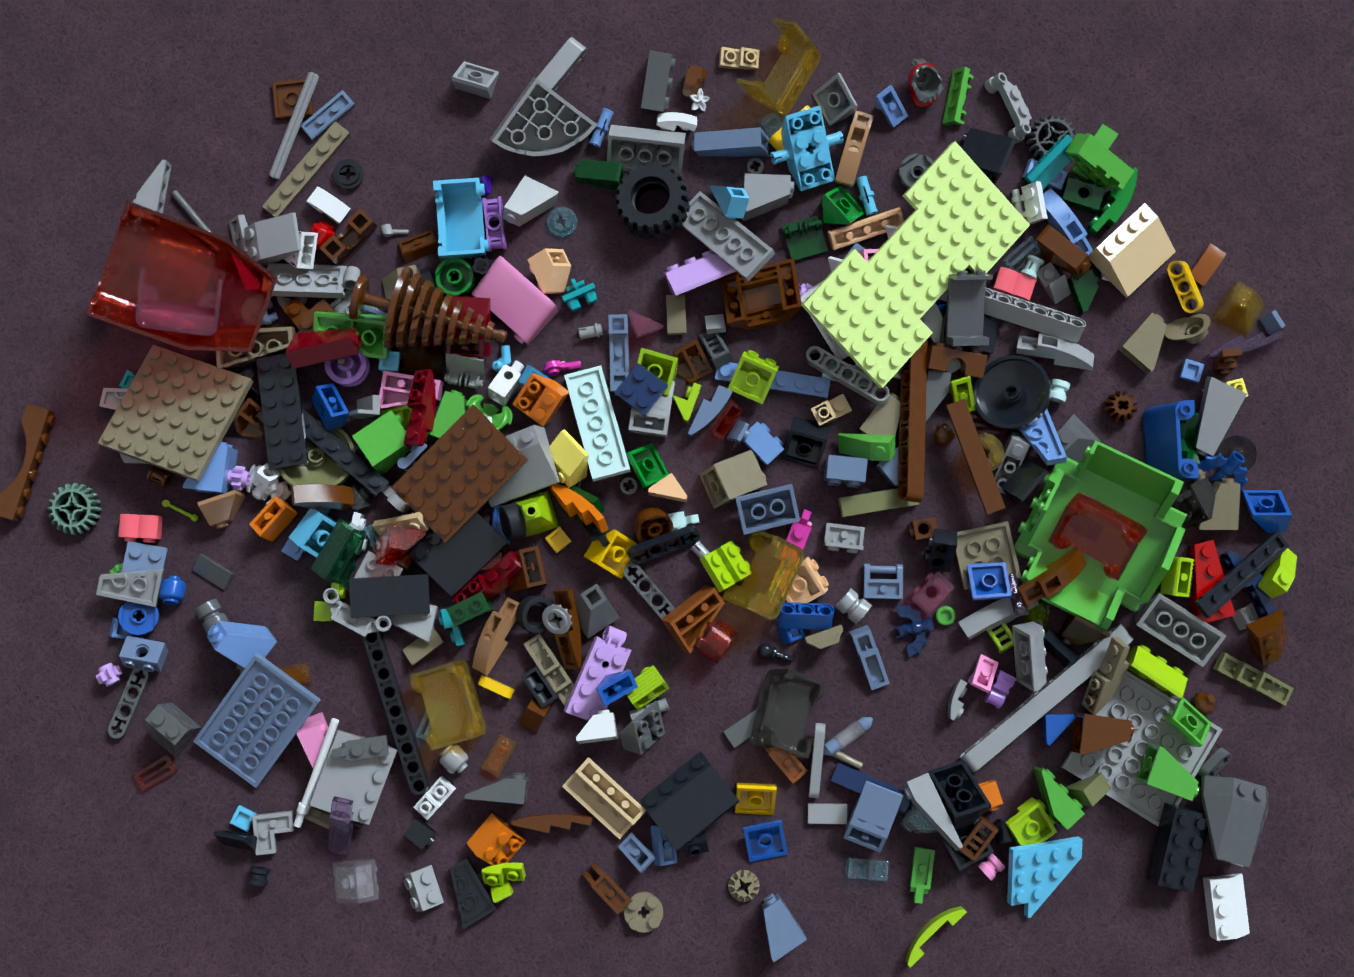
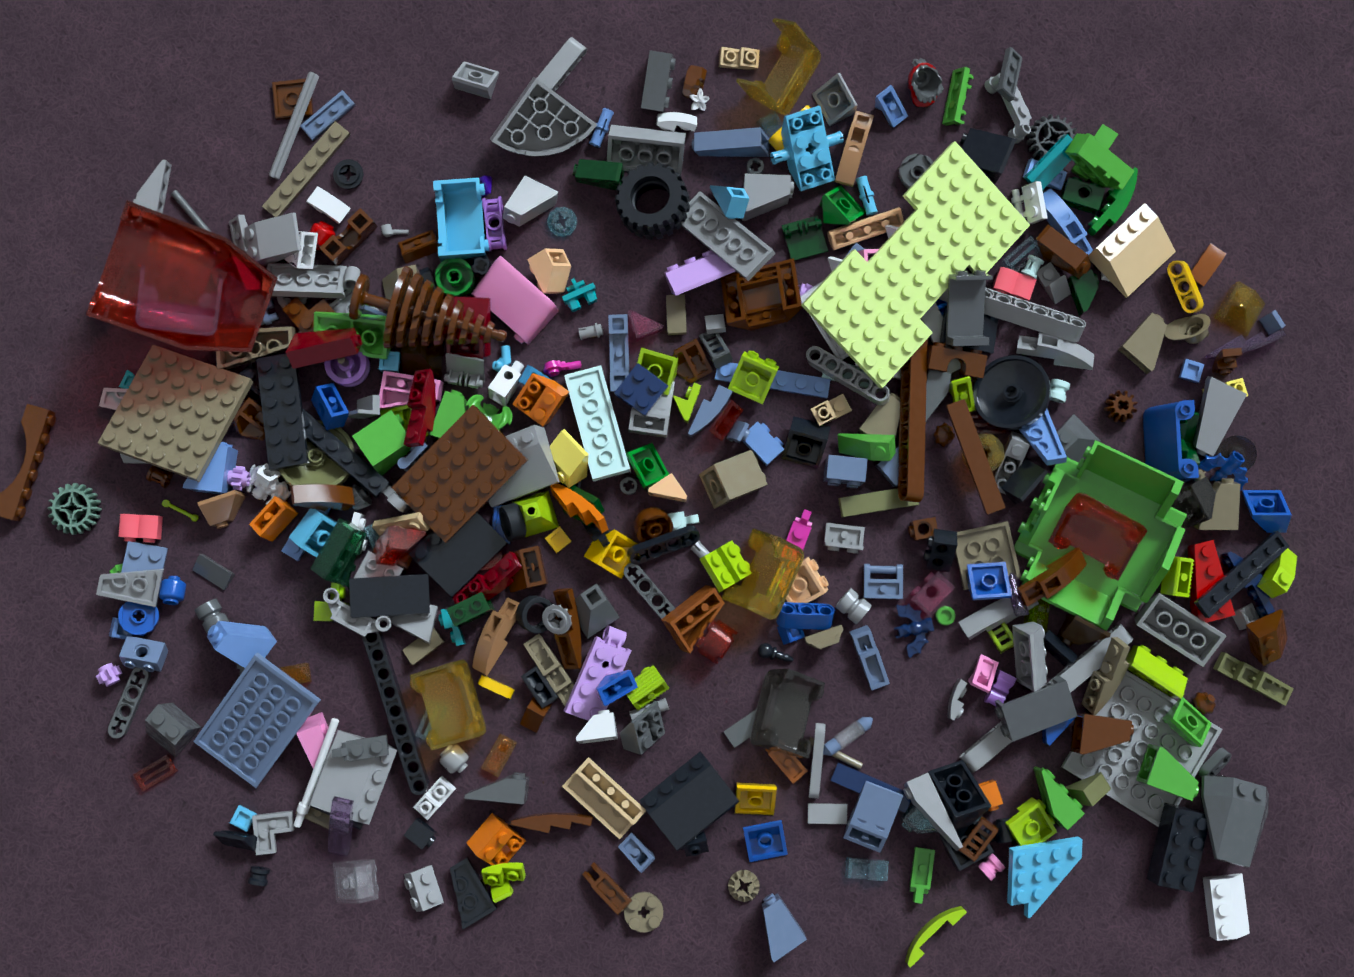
medium blue slope [651,825,677,866] -> none
sand blue slope [735,484,800,535] -> none
none -> dark grey panel [995,676,1077,742]
none -> dark grey tile [997,47,1022,102]

